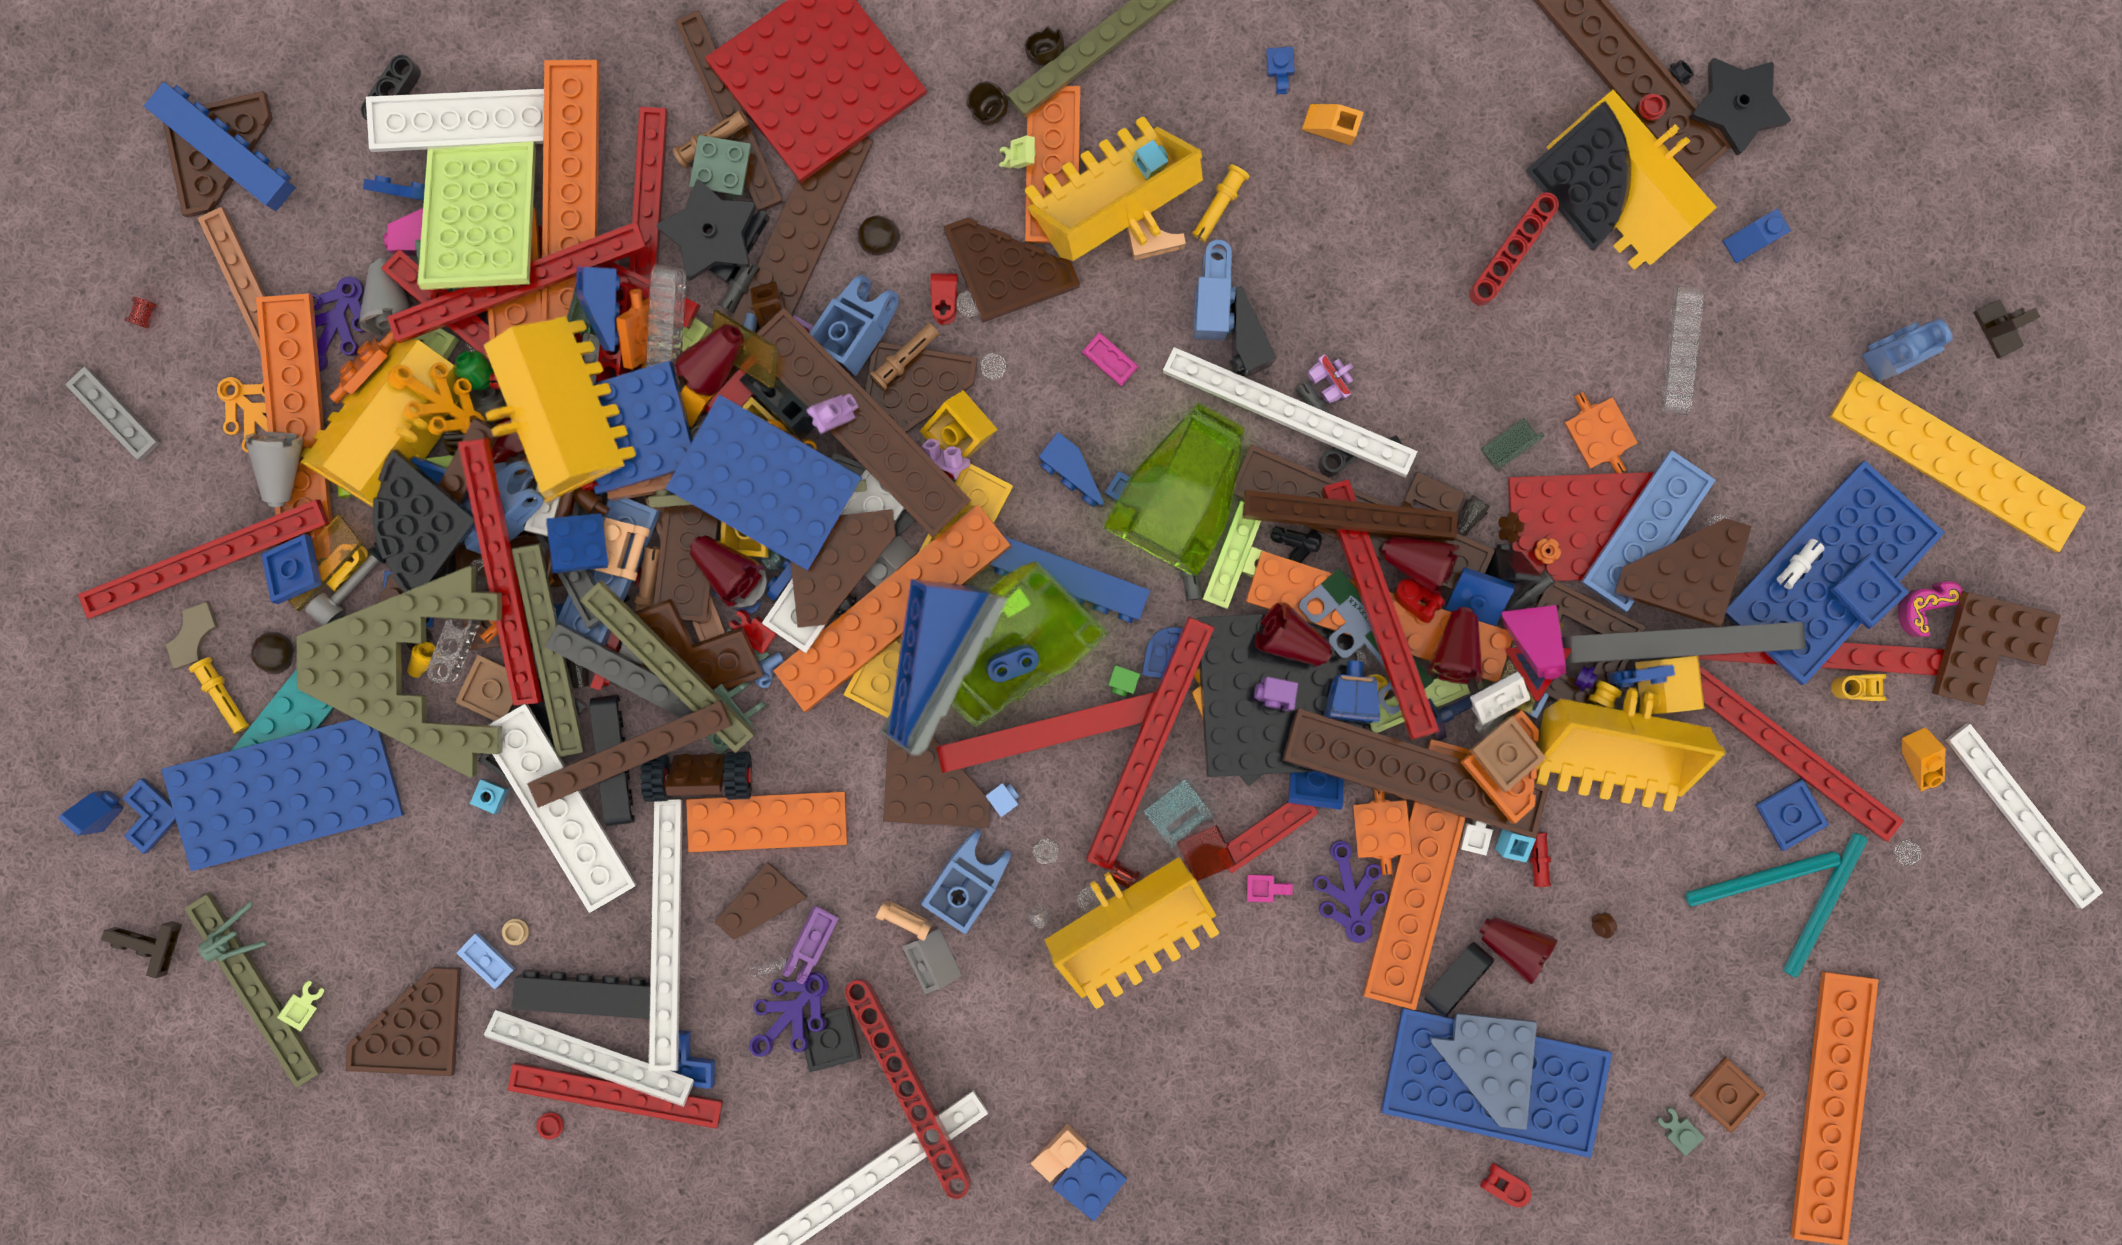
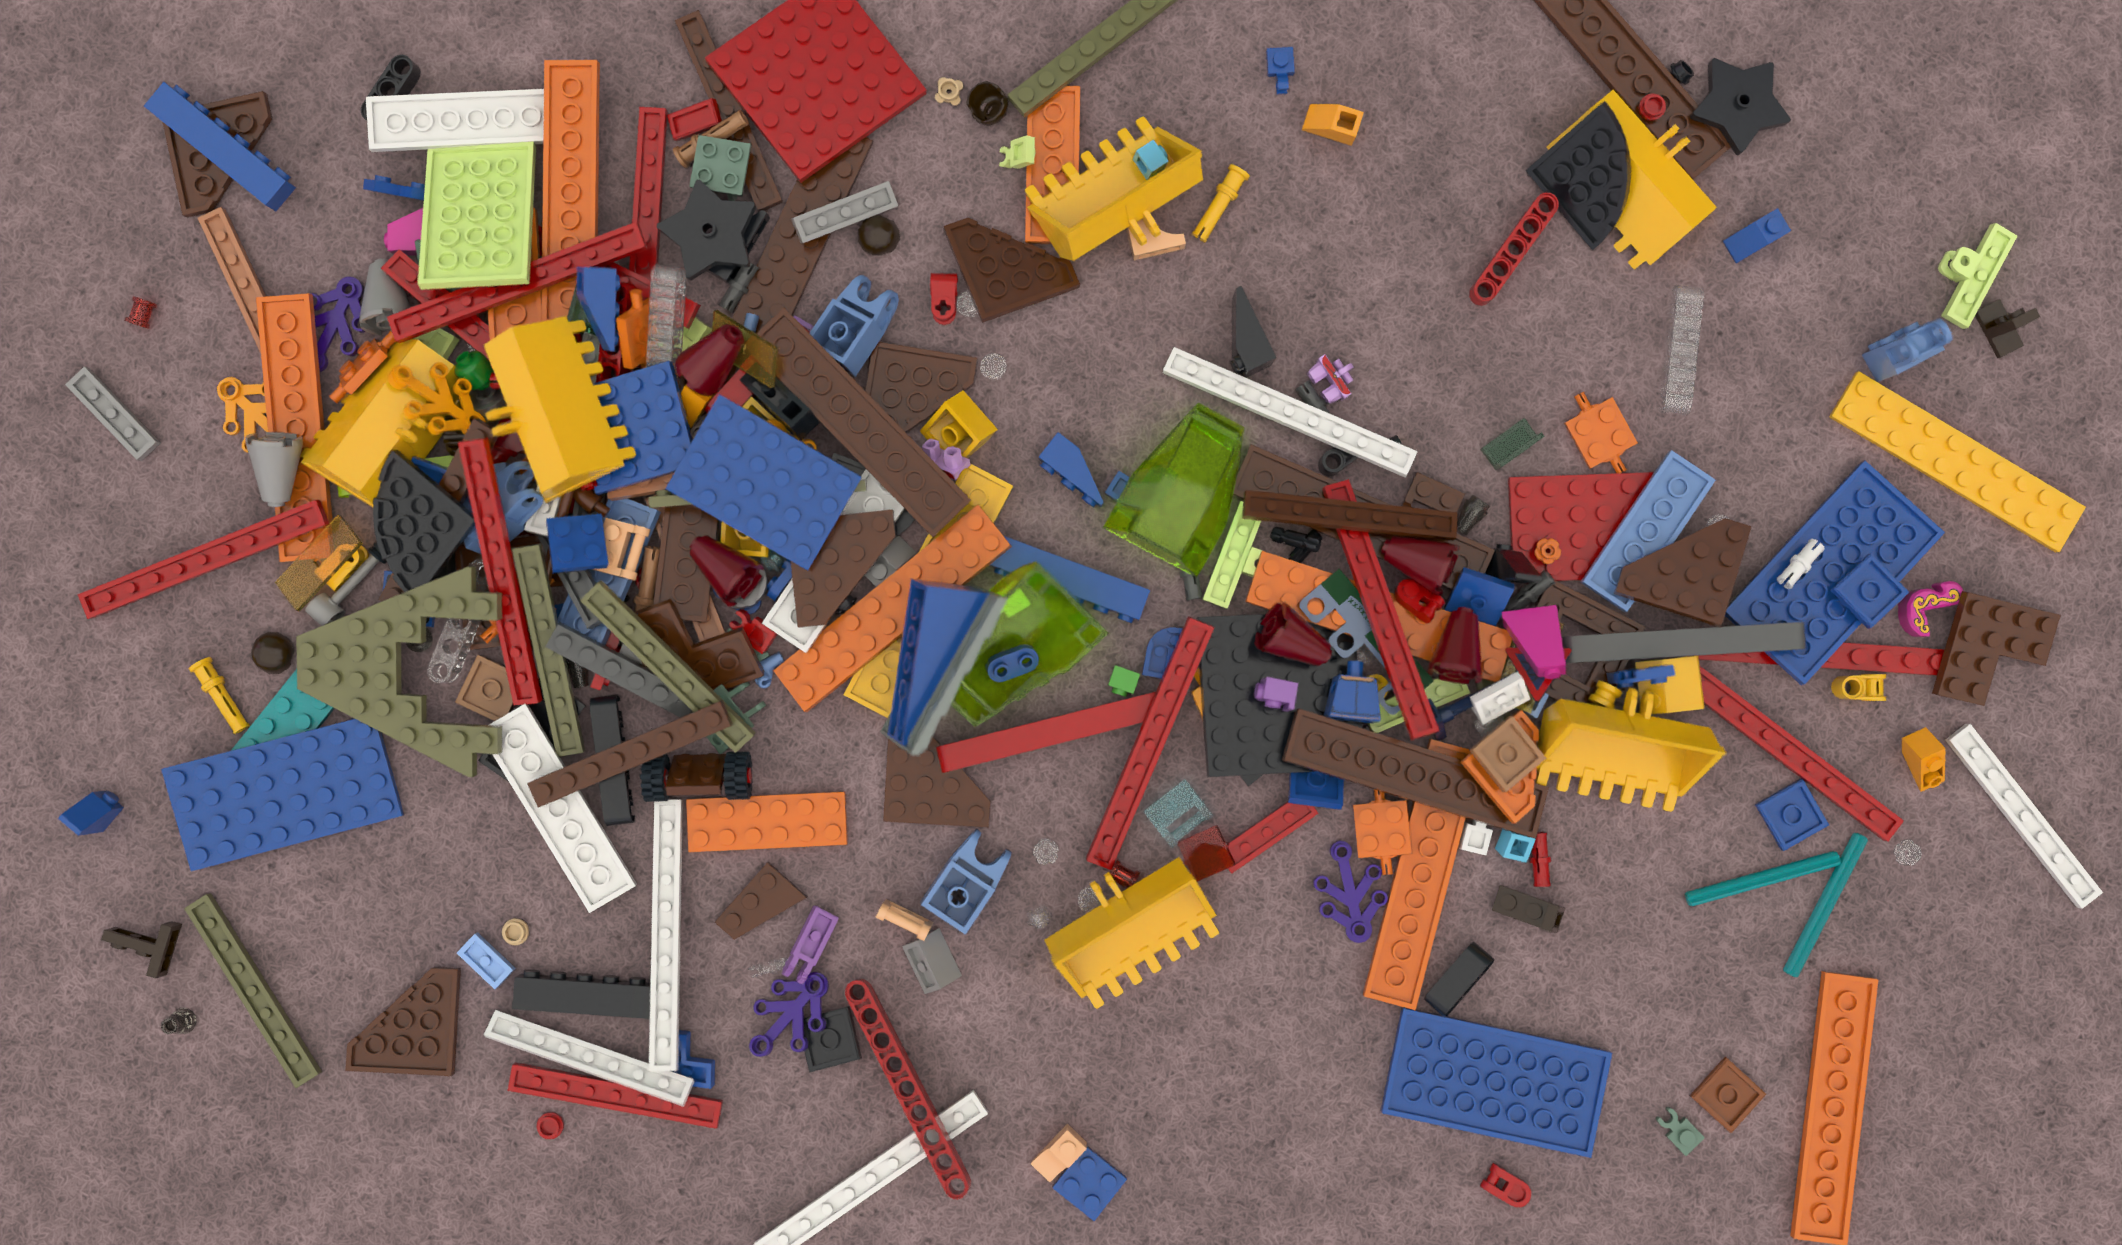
blue plate [122,778,176,854] -> none
dark tan tile [165,602,218,669] -> none
sand green plant [198,902,267,962] -> none
blue plate [261,534,322,604] -> none
yellowish green plate [277,980,324,1031] -> none
yellow cone [407,642,438,678] -> none
medium azure plate [470,778,509,814] -> none
reddish brown brick [750,281,784,327] -> none
lavender hips [806,394,858,434] -> none
medium nougat pin [868,323,940,391] -> none
light blue plate [986,782,1020,817] -> none
dark brown hair [1025,27,1064,66] -> none
dark pink plate [1082,332,1139,387] -> none
medium blue brick [1193,240,1236,341] -> none
dark pink plate [1247,874,1293,902] -> none
sand blue wing [1429,1012,1537,1130] -> none
dark red cone [1479,916,1558,985] -> none
reddish brown plant [1499,512,1524,543] -> none
dark purple plate [1575,666,1598,692] -> none
reddish brown plate [1592,912,1617,939] -> none
none -> clear smoke cone [161,1008,196,1034]
none -> red tile [667,98,722,141]
none -> light grey plate [791,181,898,244]
none -> tan plate [935,77,963,106]
none -> dark brown bracket [1492,885,1565,933]
none -> yellowish green plate [1938,223,2017,329]

